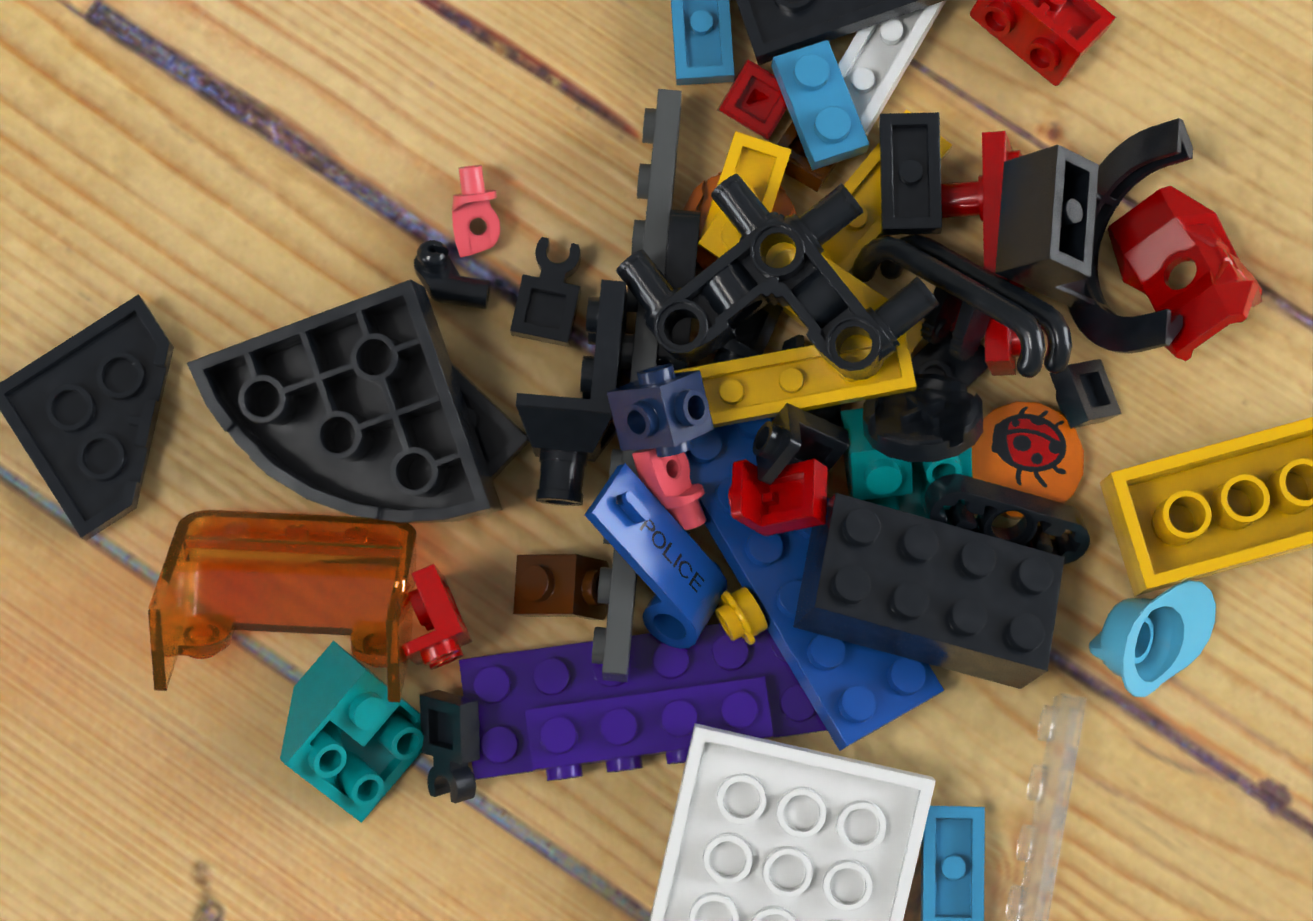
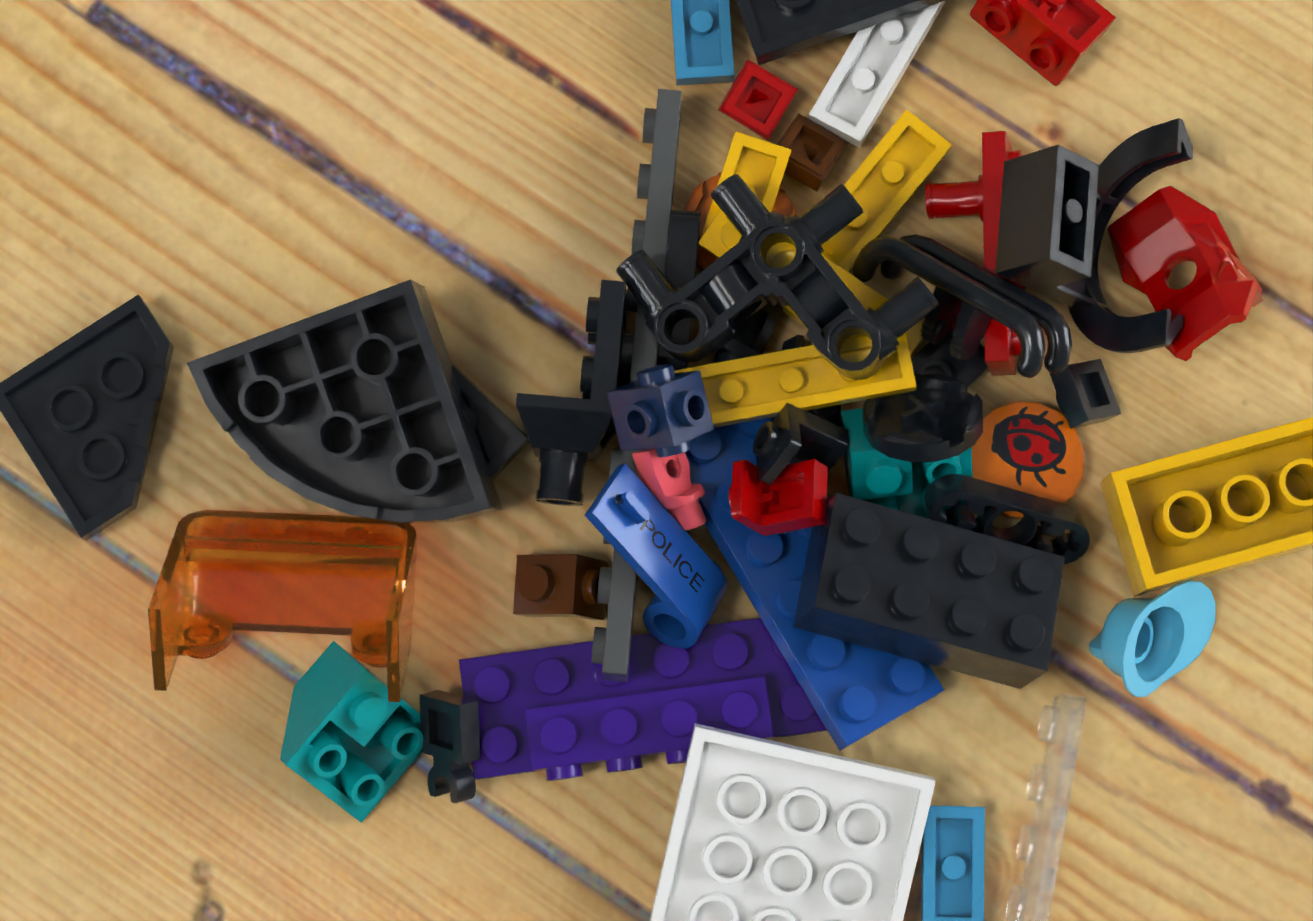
red bracket [401,564,472,670] -> none
black arm [414,240,491,309] -> none
coral piece [452,165,500,258] -> none
black plate [510,237,581,347] -> none
yellow plate [715,587,768,645] -> none
dark azure plate [771,40,870,170] -> none
black plate [879,112,942,235] -> none

